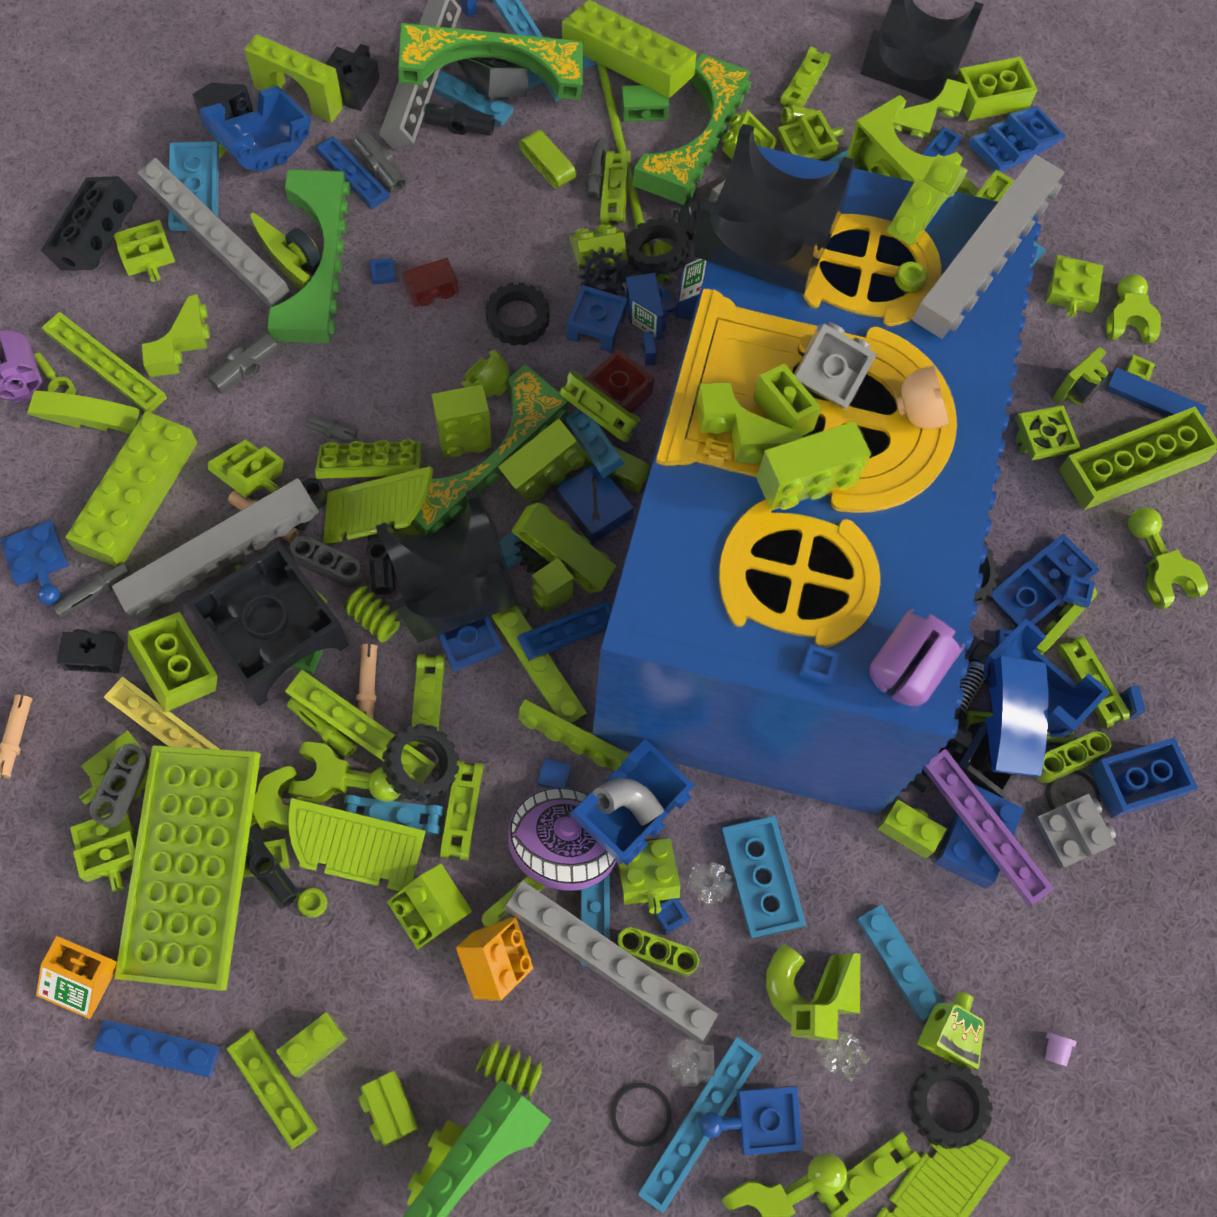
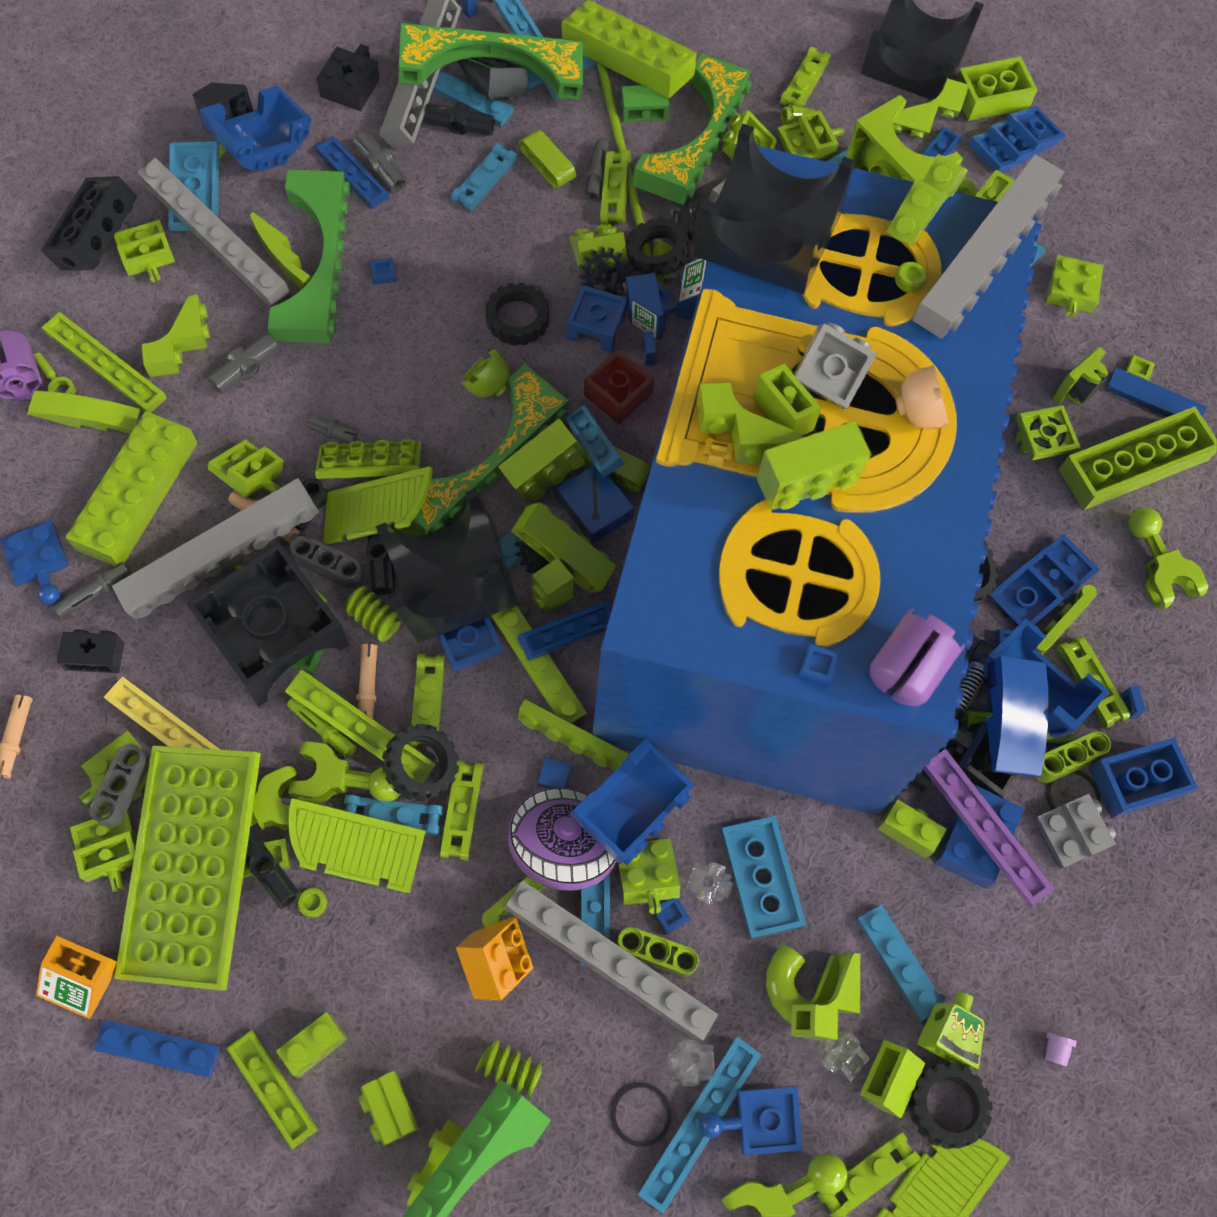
lime brick [128,612,218,712] -> none
lime arch [244,34,343,123] -> none
black wheel [285,228,321,271] -> none
lime slope [387,864,472,950] -> none
clear red brick [402,258,459,308] -> none
lime brick [431,384,492,458] -> none
lime plate [559,370,641,442] -> none
light grey cylinder [593,778,665,826] -> none
blue tile [1061,574,1095,608] -> none
lime piece [1106,274,1161,344] -> none
none -> dark azure plate [451,142,518,211]
none -> lime brick [860,1040,925,1118]

